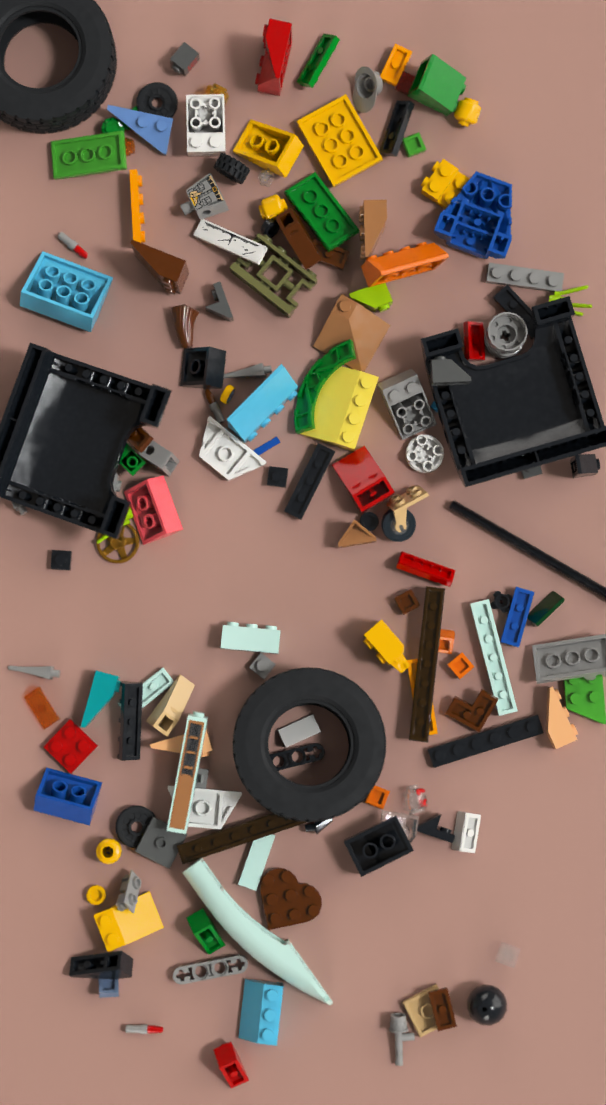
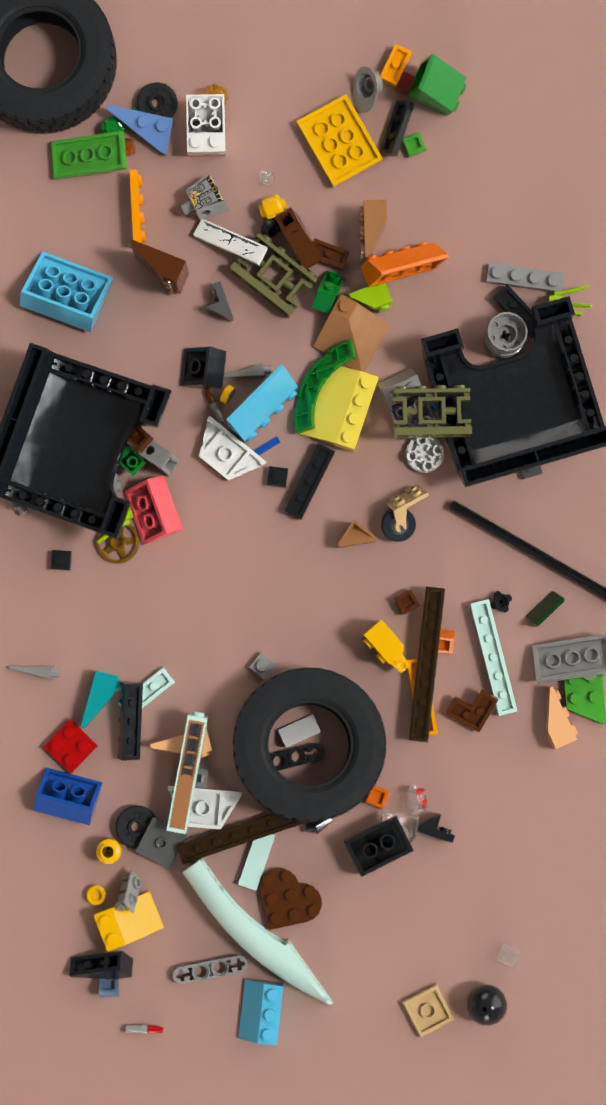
clear orange slope [24,687,61,730] -> none
light grey piece [58,232,87,259] -> none
tan slope [146,674,195,736] -> none
dark grey brick [170,42,200,76] -> none
reddish brown piece [171,304,199,349] -> none
green slope [187,908,225,955] -> none
black tyre [213,153,250,184] -> none
red slope [213,1042,249,1088] -> none
light aqua brick [221,622,281,654] -> none
yellow slope [233,119,304,178] -> none
red slope [255,19,292,96] -> none
green tile [284,172,359,252] -> none
green plate [296,34,340,88] -> none
red slope [332,446,395,514] -> none
black tile [359,512,379,532] -> none
light grey piece [389,1013,415,1066] -> none
red plate [396,551,456,587] -> none
yellow plate [421,159,469,209] -> none
black plate [427,715,544,768] -> none
reddish brown plate [428,987,457,1031] -> none
dark grey slope [430,356,471,386] -> none
blue wedge [433,171,512,259] -> none
orange plate [447,652,474,679] -> none
white slope [452,811,481,853] -> none
yellow head [454,97,481,127] -> none
red plate [463,321,485,361] -> none
blue plate [500,587,534,648] -> none
black slope [570,454,600,478] -> none
none -> green slope [312,271,345,314]
none -> olive fence [391,385,472,438]

